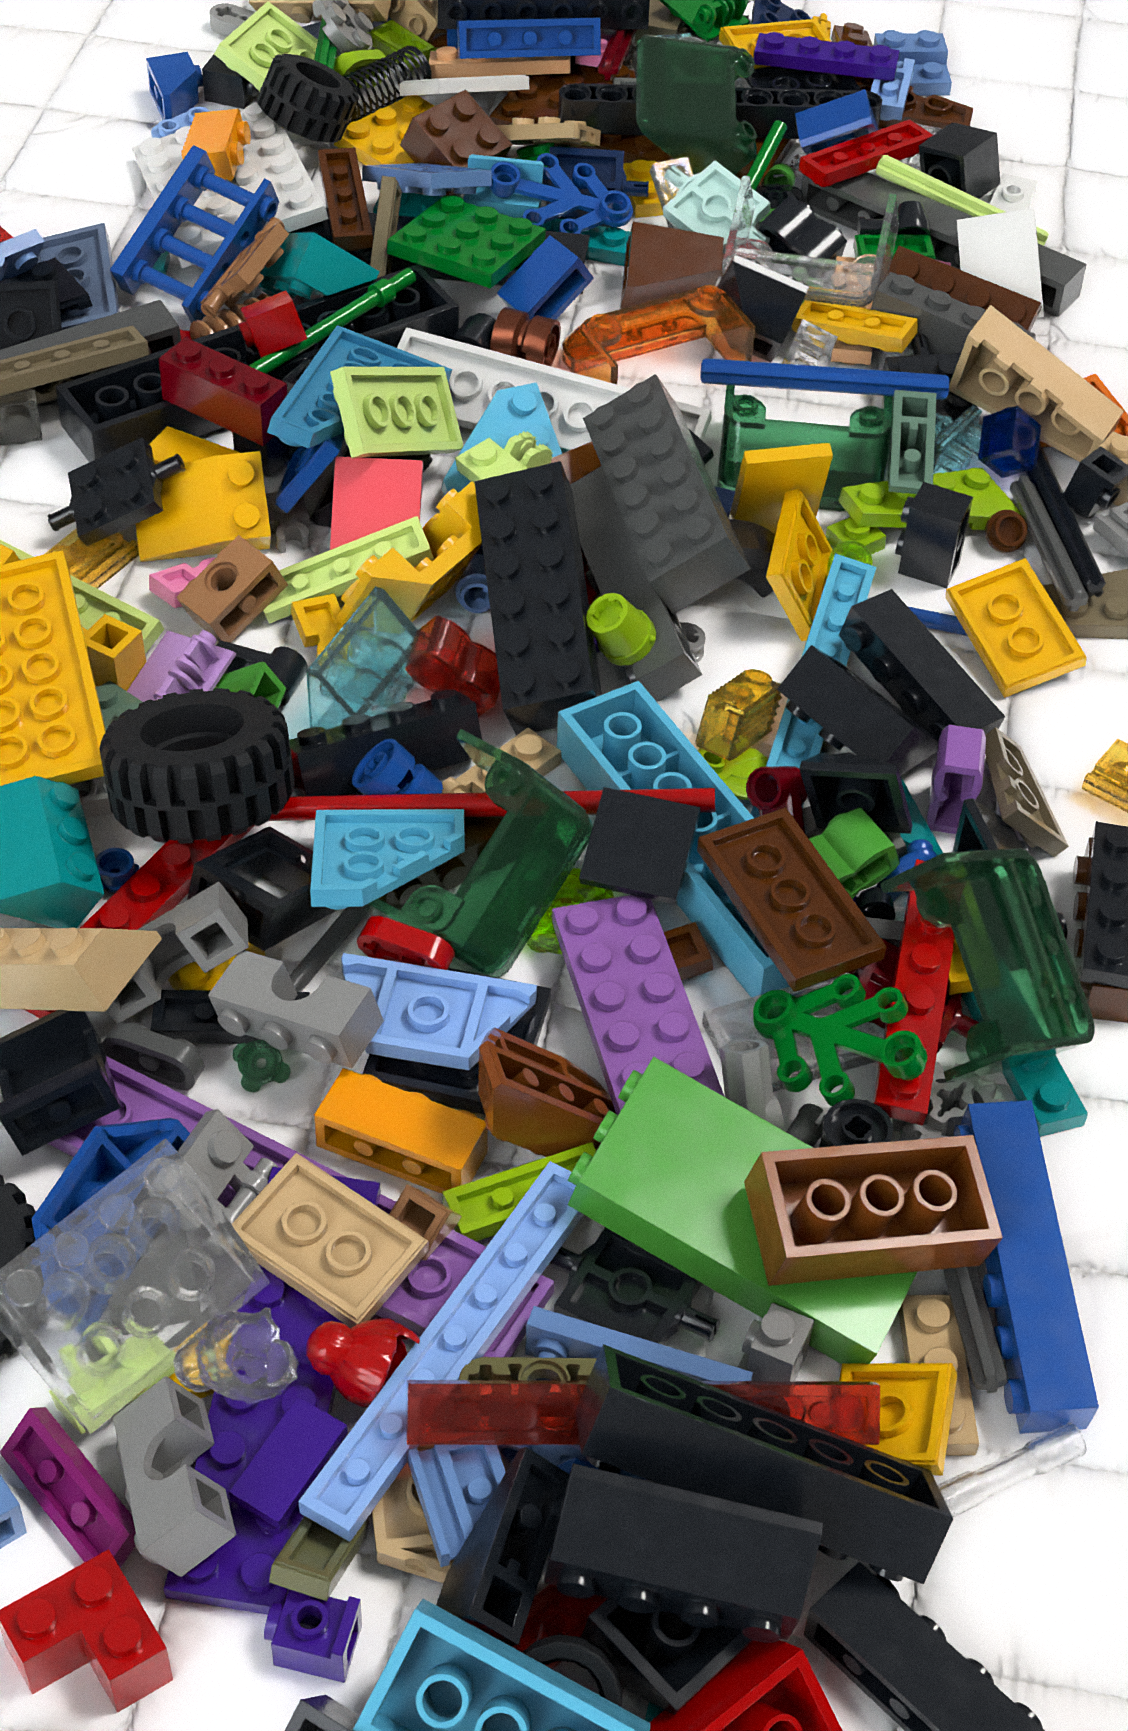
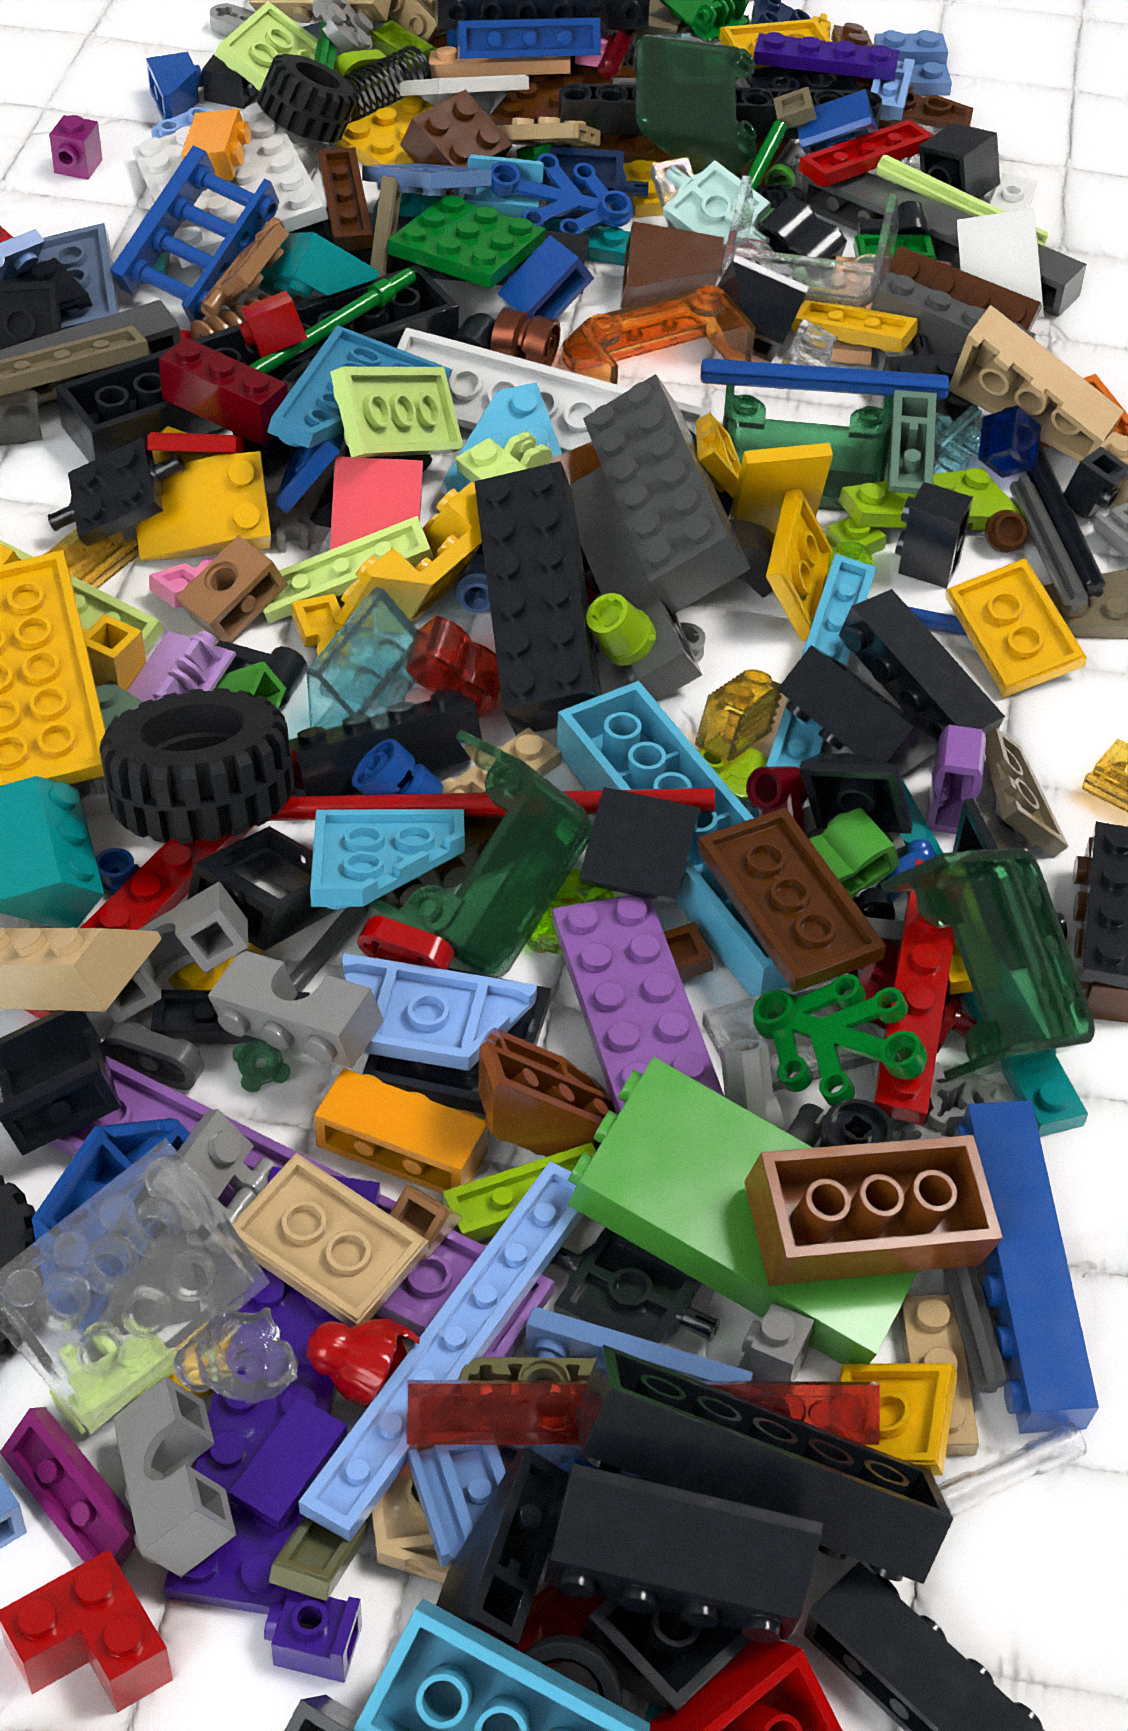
none -> magenta brick [49,115,103,180]
none -> red tile [147,432,245,454]
none -> yellow wing [696,412,741,498]
none -> dark tan plate [773,87,817,129]

